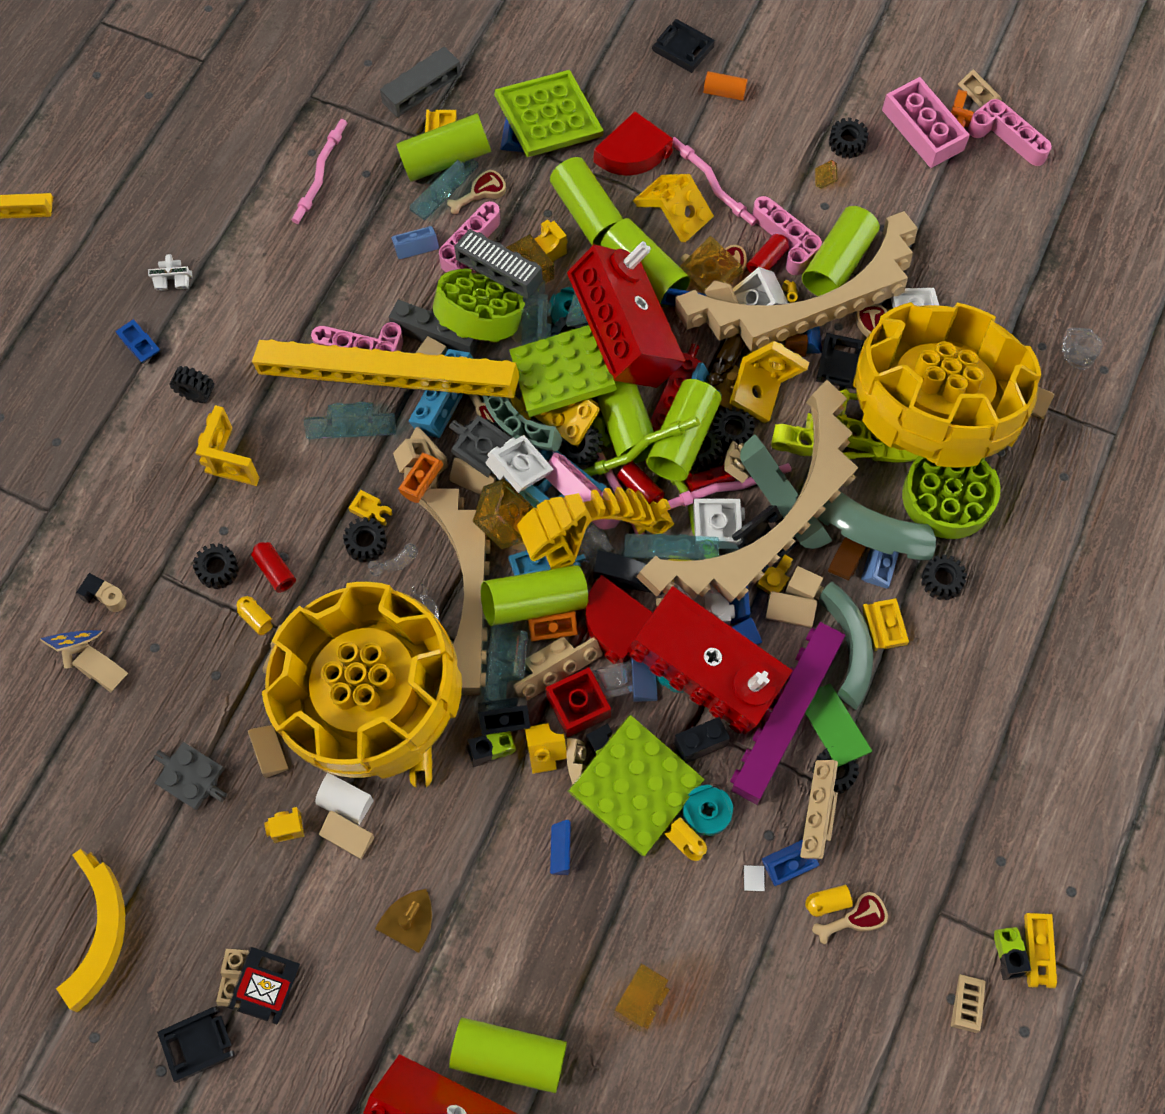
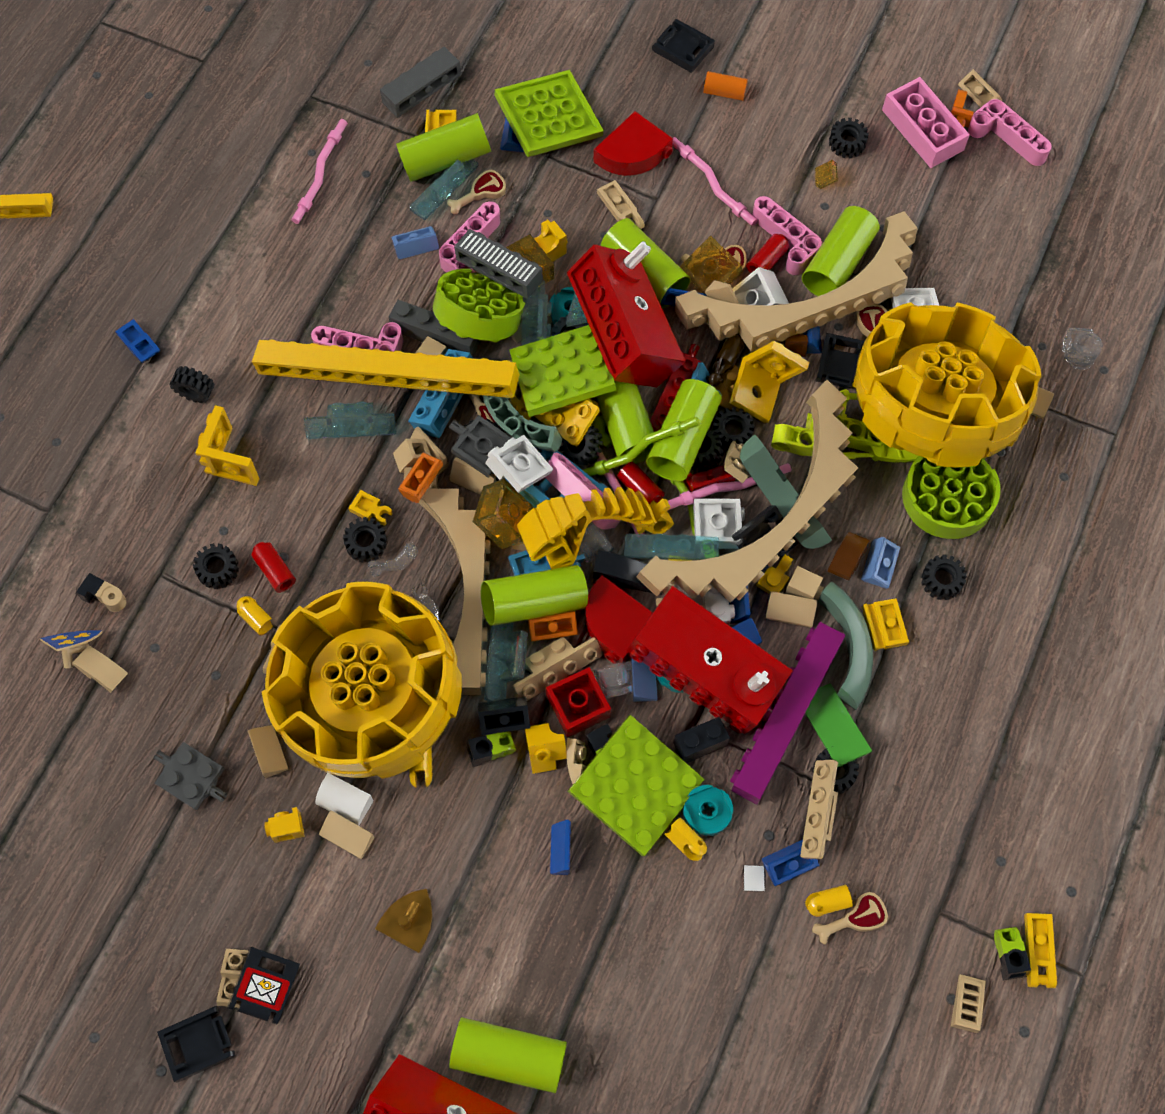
yellow arch [56,849,125,1012] -> none
white hips [148,254,193,291] -> none
lime piece [550,157,623,246] -> none
clear yellow brick [613,963,670,1033] -> none
yellow bracket [633,174,714,242] -> none
yellow arm [782,280,798,302] -> none
sand green brick [817,489,936,560] -> none
none -> tan hinge [597,180,645,229]

